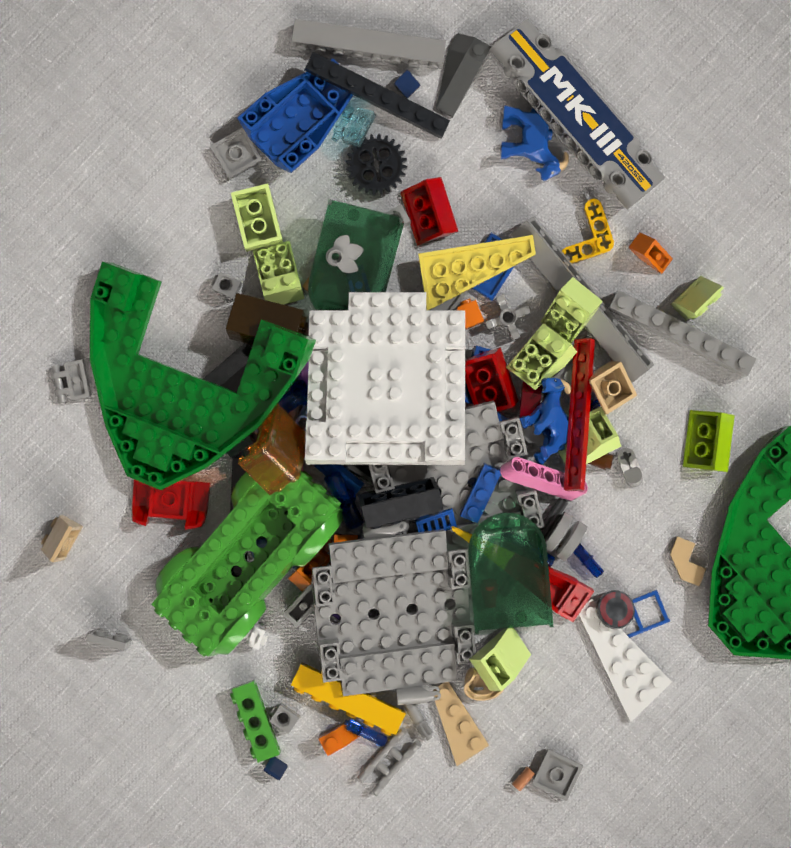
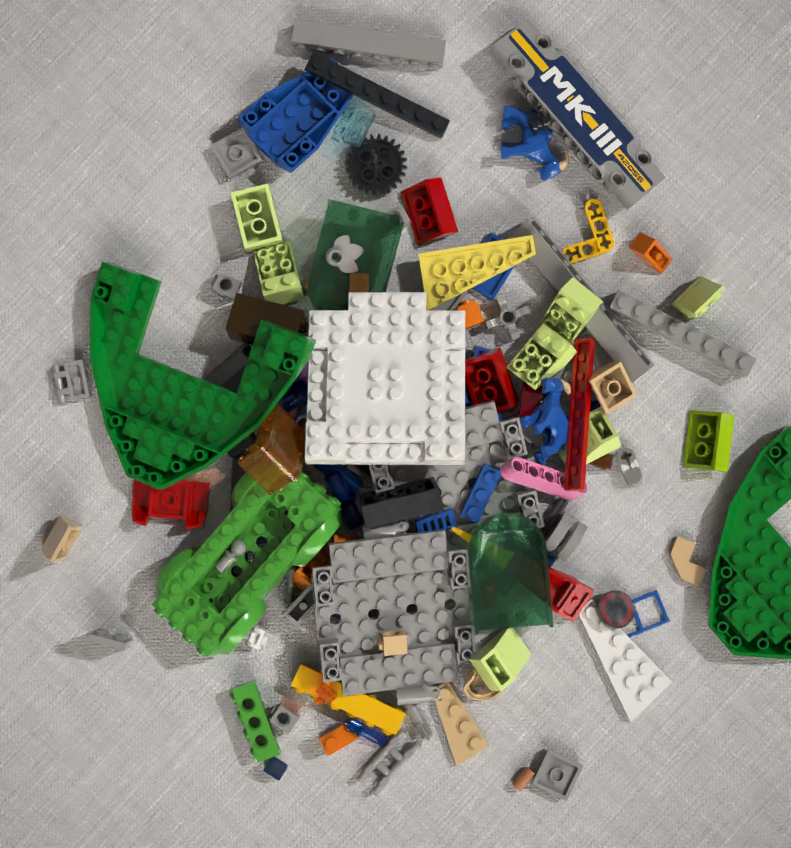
dark blue slope [394,70,421,99] -> none
dark grey wedge [437,33,491,118] -> none
clear blue axle [573,543,604,578] -> none
none -> light grey pin [215,540,246,573]
none -> flat silver piece [287,567,295,602]
none -> clear orange tile [314,682,338,707]
none -> clear orange tile [349,273,369,292]
none -> tan brick [377,629,408,656]
none -> black wheel [527,112,549,136]

